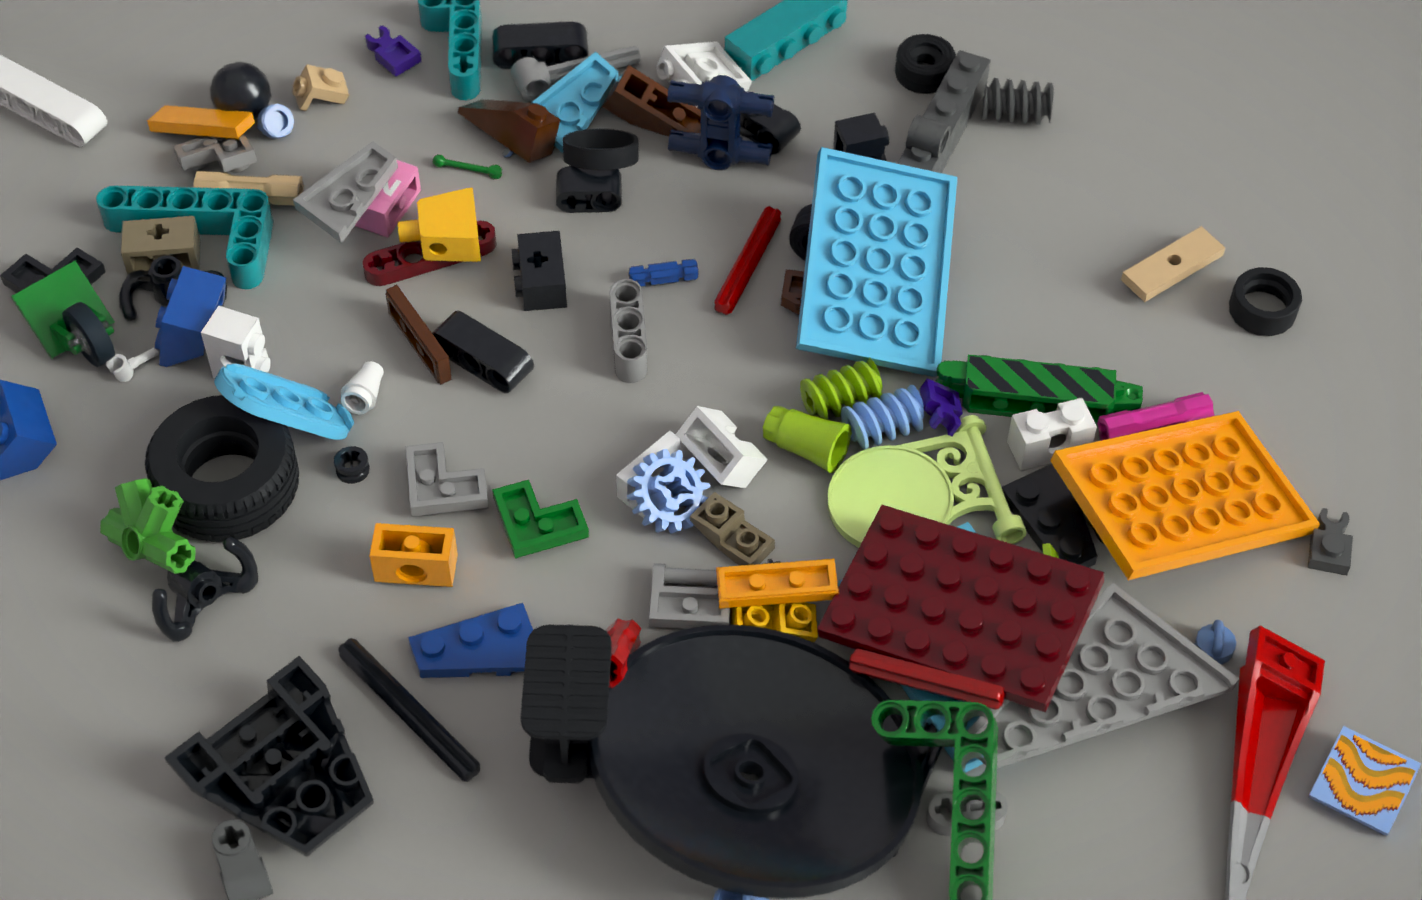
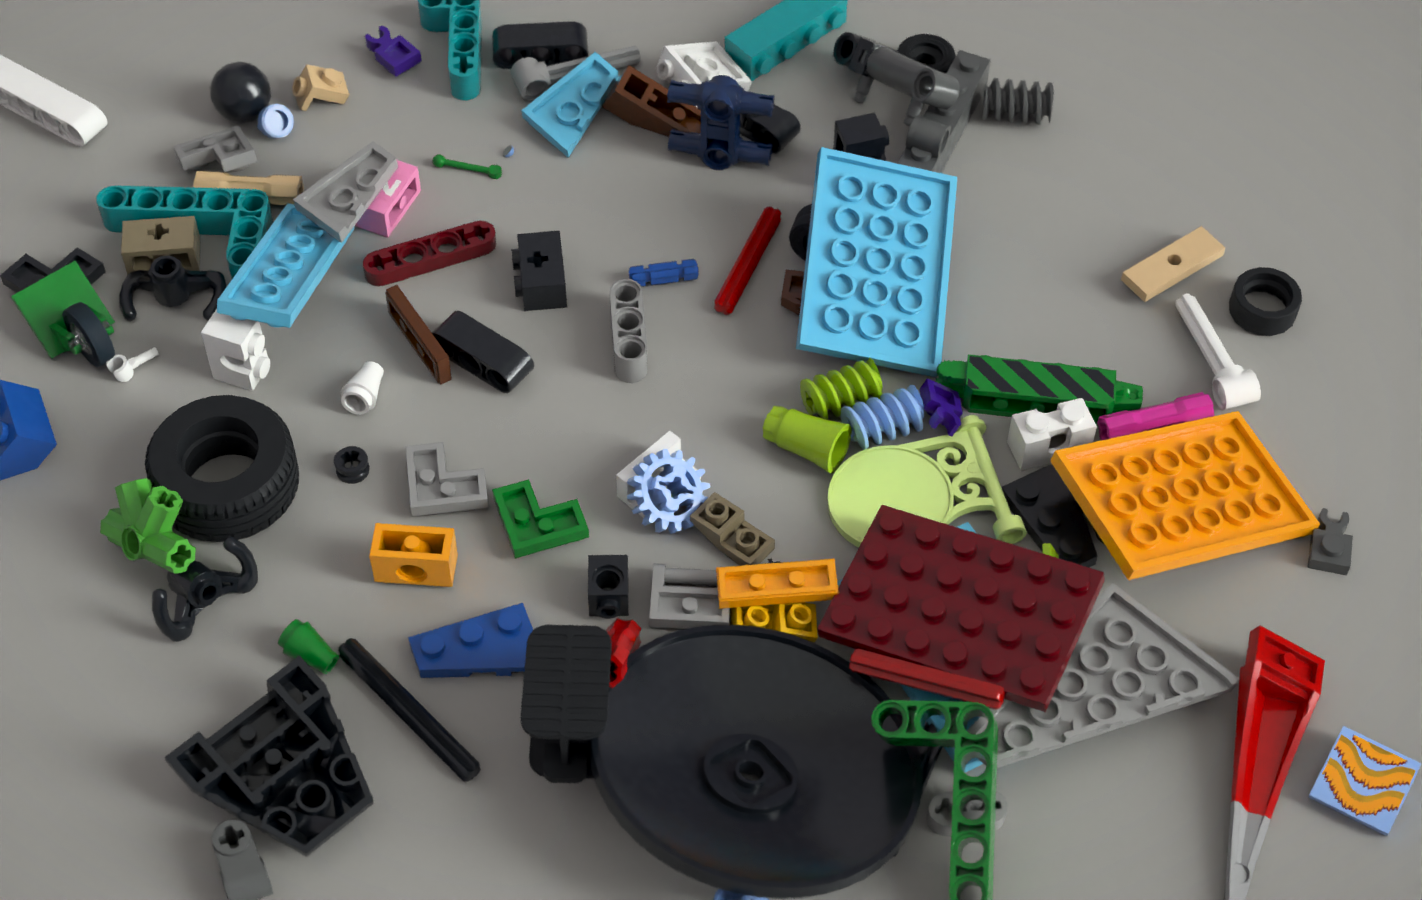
light orange tile [147,105,255,139] -> none
blue slope [155,266,226,367] -> none
medium azure tile [214,364,354,440] -> none
yellow torso [397,187,481,262] -> none
reddish brown slope [458,99,560,163] -> none
black beam [556,166,622,213] -> none
black tyre [563,129,639,170] -> none
white brick [675,406,768,488] -> none
medium blue tile [1194,620,1237,665] -> none
none -> medium azure plate [217,203,355,328]
none -> green cone [278,619,340,675]
none -> black brick [588,555,629,619]
none -> dark grey piece [833,32,960,127]
none -> white axle [1175,293,1261,410]

